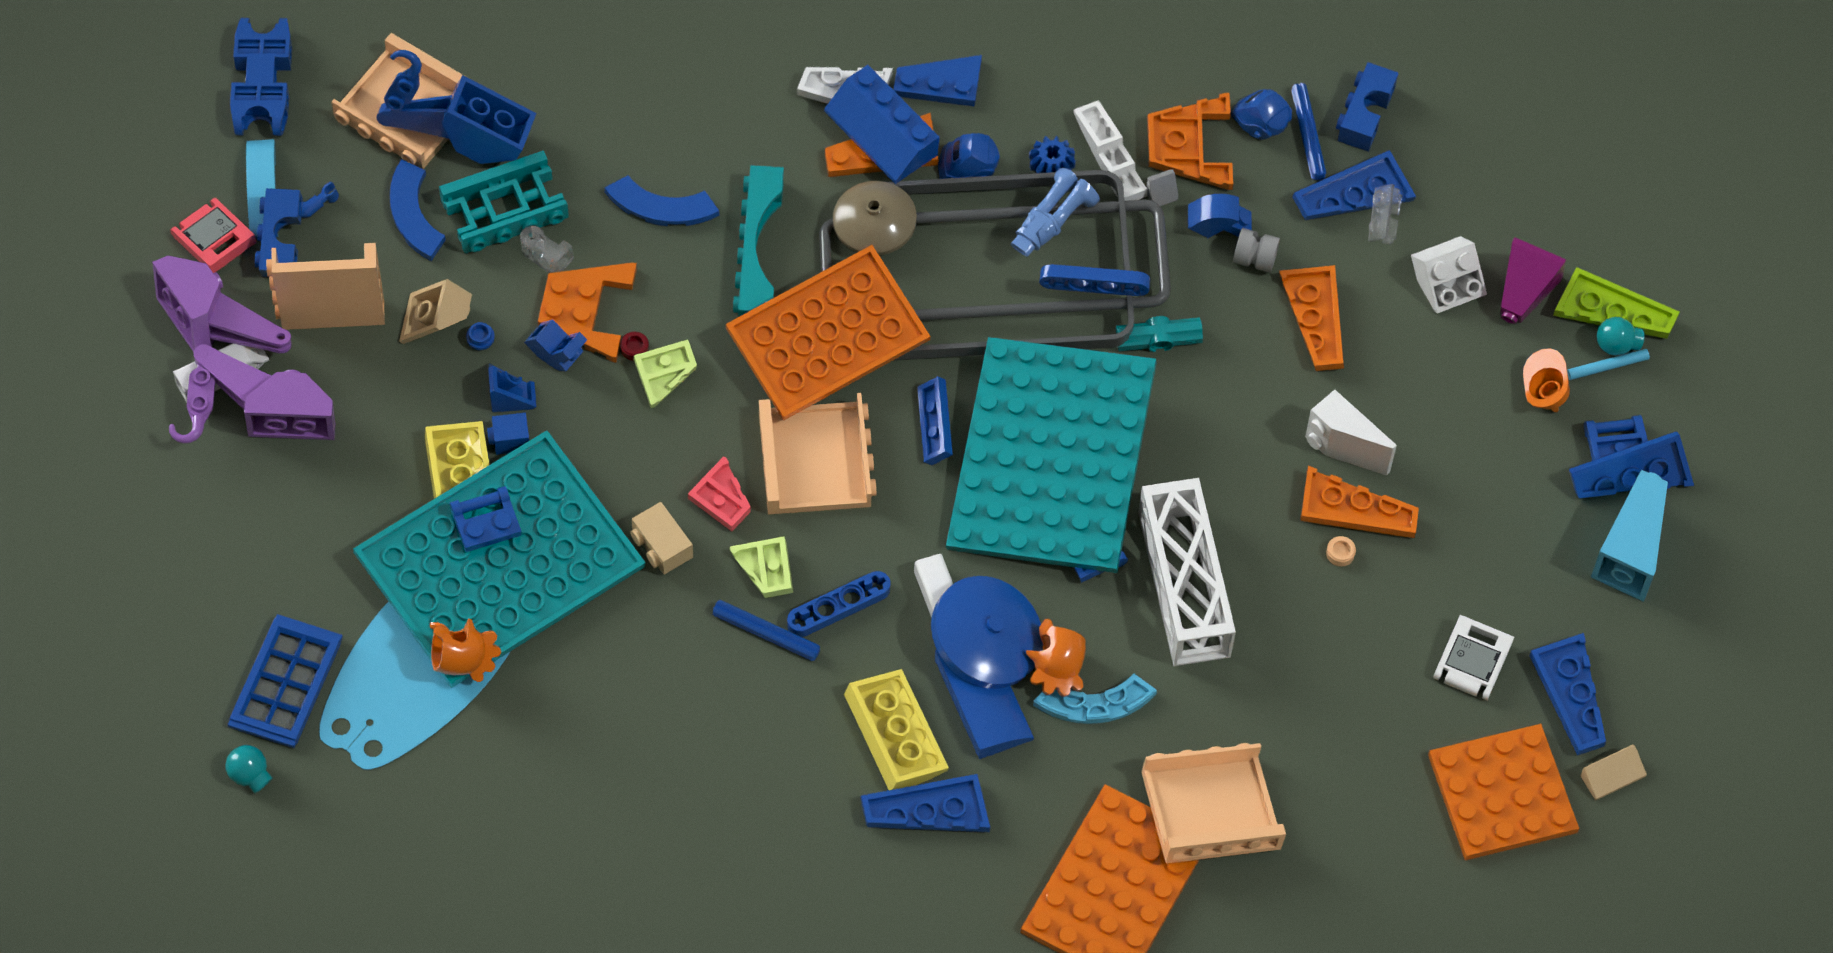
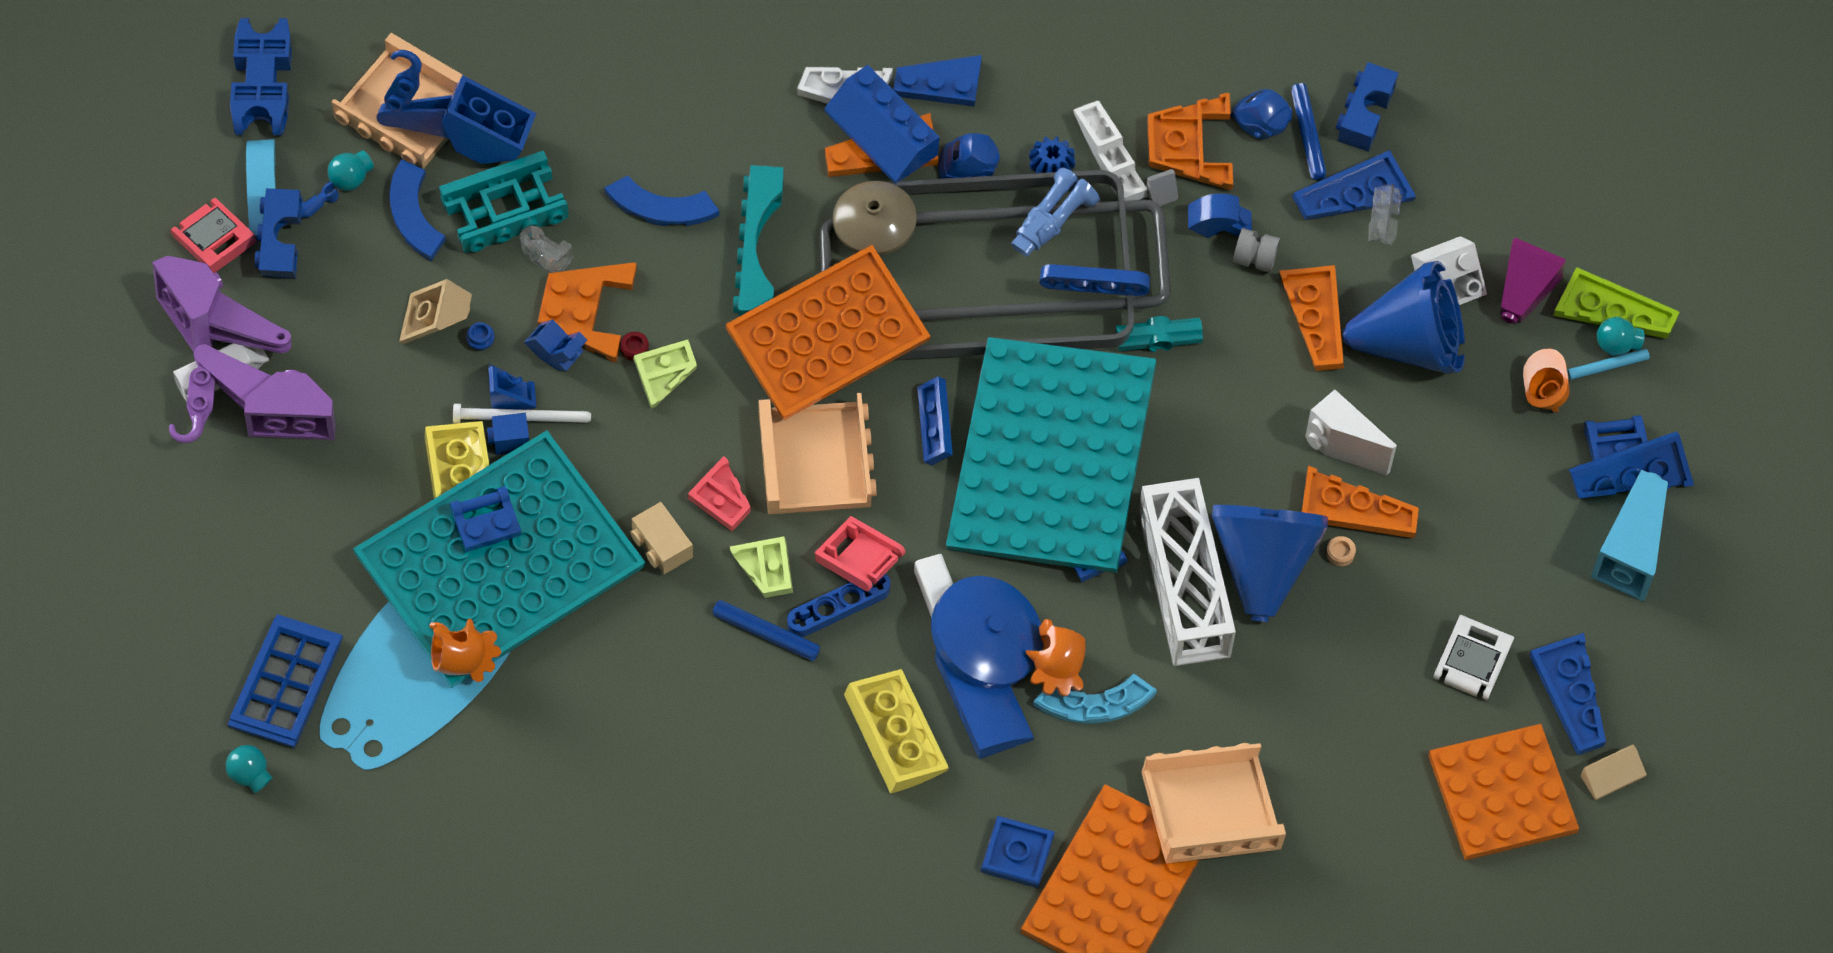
light nougat panel [266,243,385,330] -> none
blue wing [861,774,990,832] -> none
none -> teal piece [328,150,374,191]
none -> white bar [453,404,591,424]
none -> coral container [814,516,905,591]
none -> blue tile [981,816,1055,888]
none -> blue cone [1212,505,1328,622]
none -> blue cone [1343,261,1465,374]

